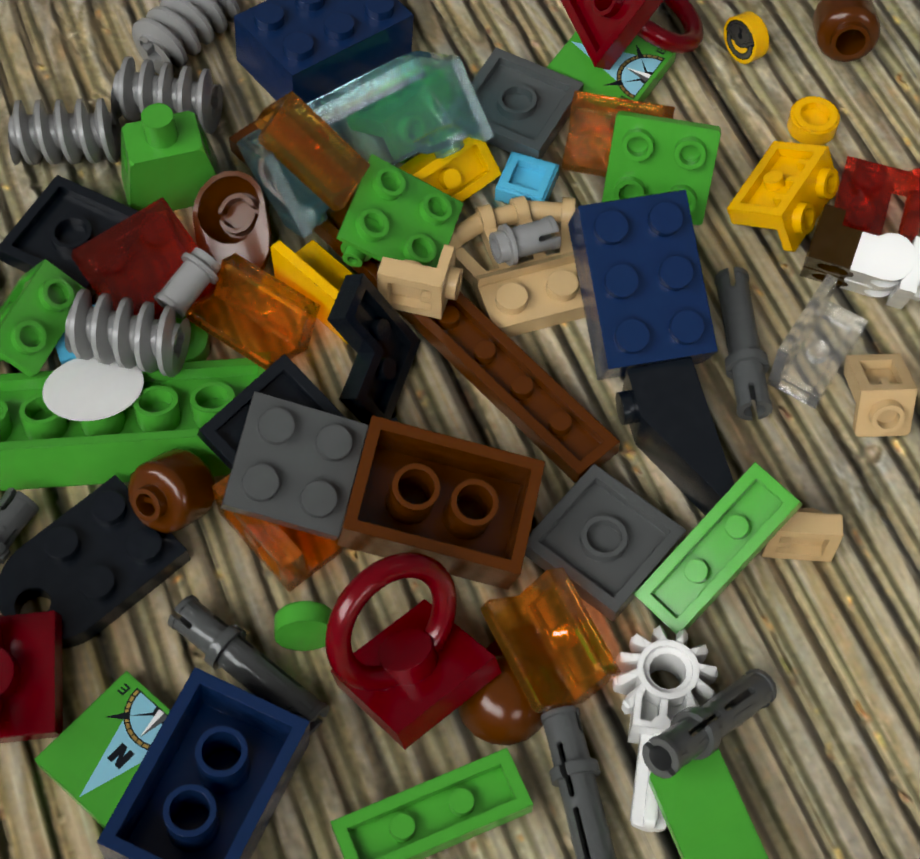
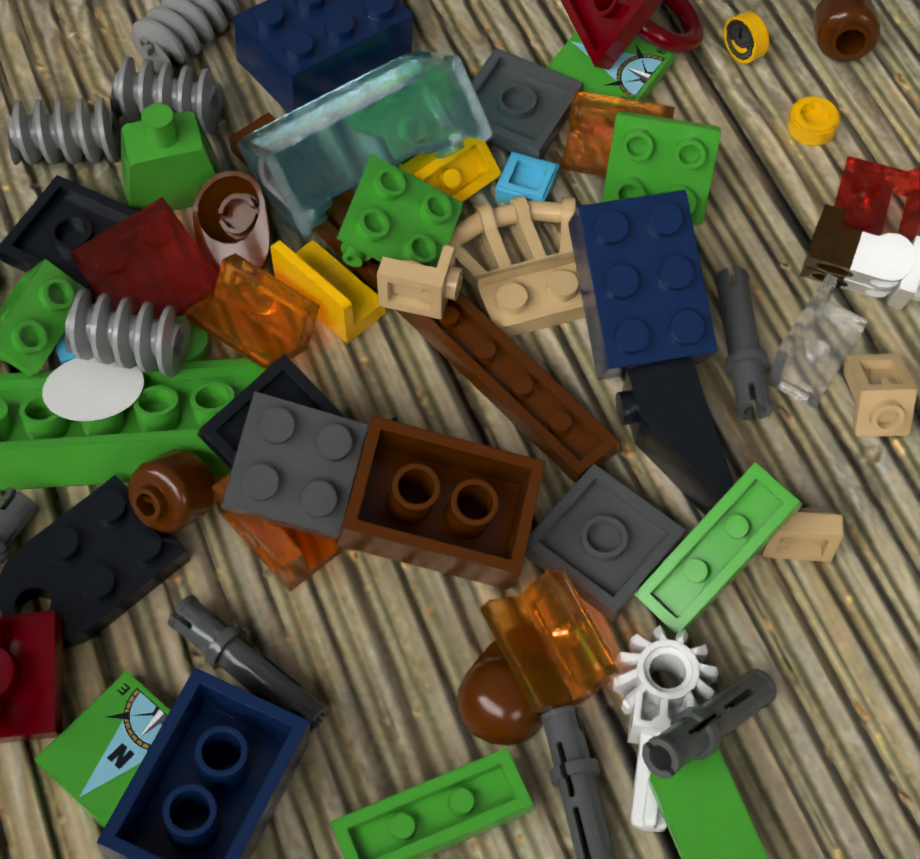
light grey pin [154,247,221,319] -> none
clear orange panel [254,91,370,211] -> none
bright green tile [274,601,332,651] -> none
dark red tile [325,552,502,749] -> none
black plate [327,273,421,429] -> none
light grey pin [489,215,561,266] -> none
yellow bracket [727,141,839,252] -> none

